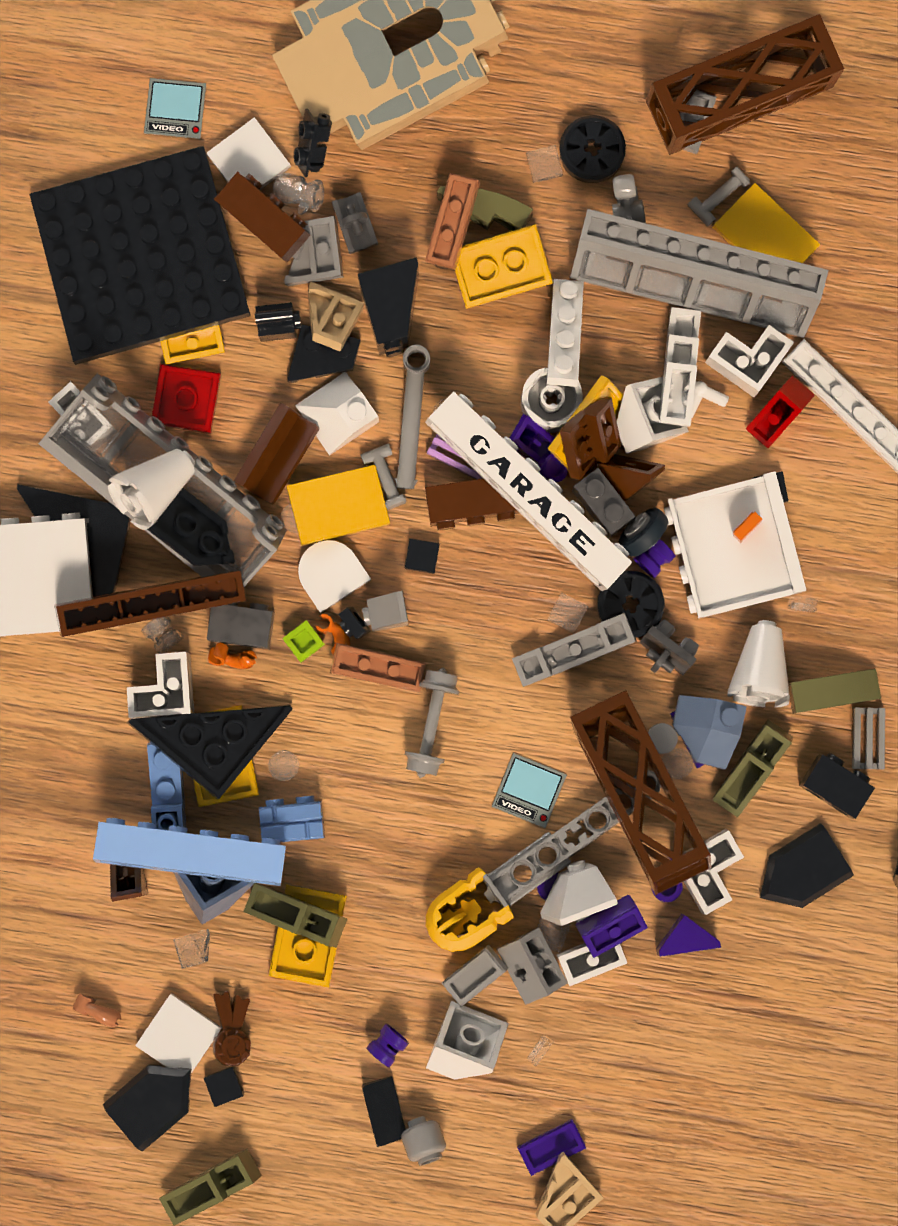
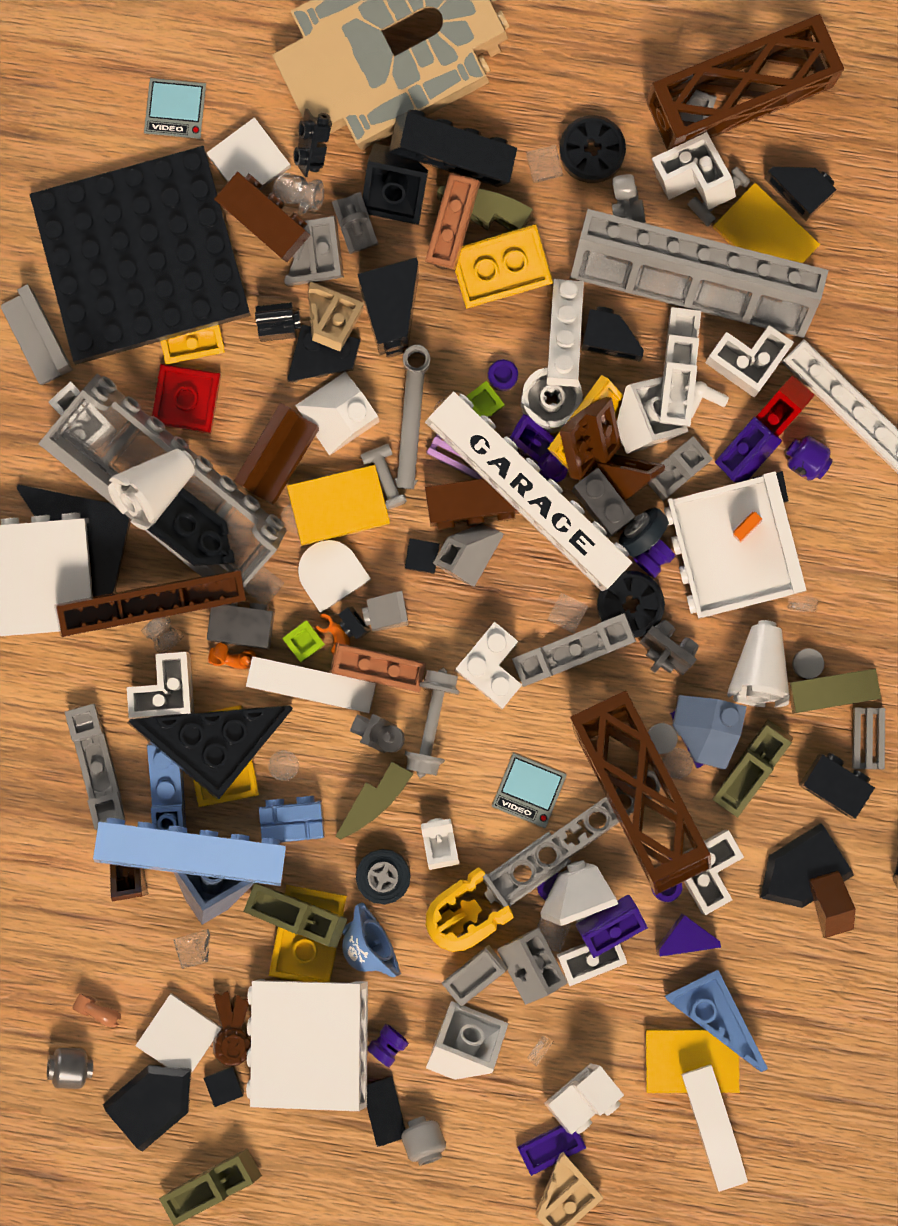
none -> light grey panel [1,284,73,385]
none -> flat silver head [47,1048,93,1089]
none -> light grey slope [65,704,126,830]
none -> clear tile [244,566,285,605]
none -> white slope [246,656,376,713]
none -> white panel [246,979,368,1111]
none -> olive slope [335,762,413,839]
none -> medium blue hat [342,903,401,977]
none -> flat silver hips [350,714,405,753]
none -> black wheel [355,849,411,905]
none -> black slope [362,143,428,225]
none -> black brick [389,110,517,187]
none -> white bracket [421,818,459,870]
none -> light grey slope [433,524,504,587]
none -> white brick [455,622,522,709]
none -> lime plate [466,381,505,418]
none -> dark purple tile [488,359,518,391]
none -> white brick [544,1063,624,1134]
none -> black slope [581,307,644,362]
none -> yellow tile [645,1029,740,1093]
none -> light grey slope [648,436,712,501]
none -> white brick [652,132,736,210]
none -> medium blue wing [665,970,768,1072]
none -> white slope [681,1065,748,1192]
none -> dark purple slope [715,416,782,483]
none -> black slope [764,167,837,221]
none -> dark purple head [785,435,833,481]
none -> light grey tile [792,648,824,679]
none -> reddish brown slope [809,871,856,938]

